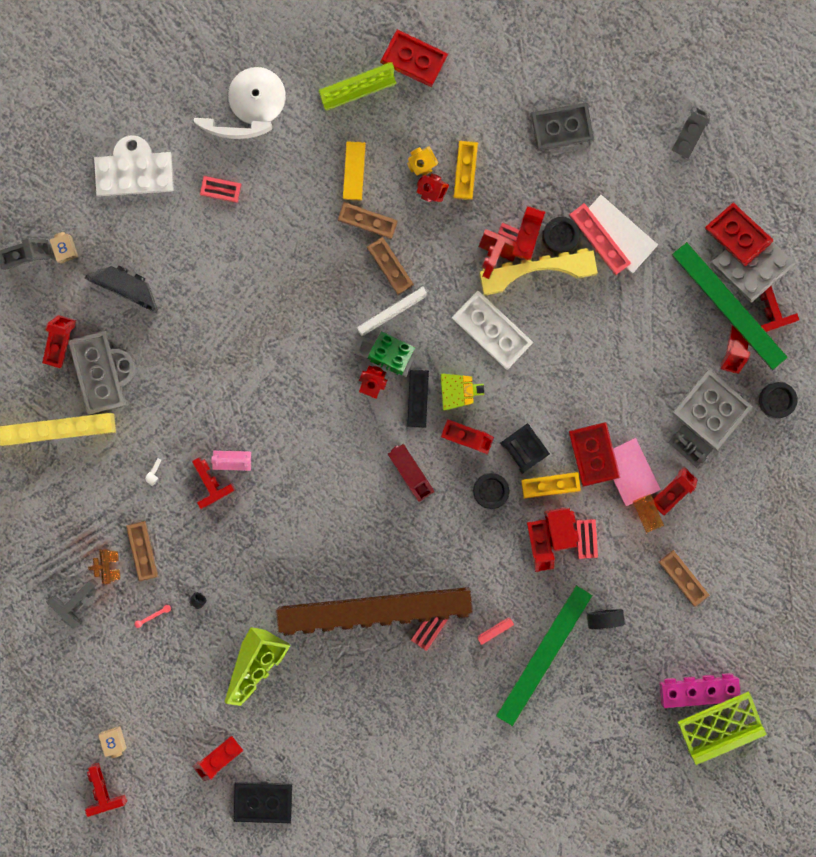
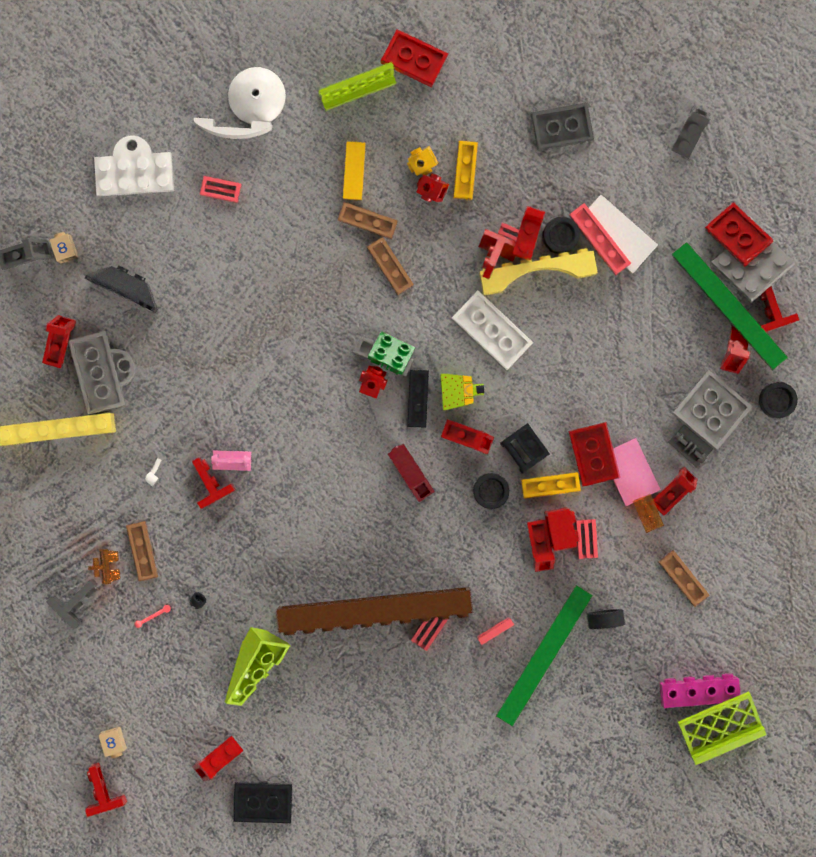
white tile [357,287,427,336] -> none

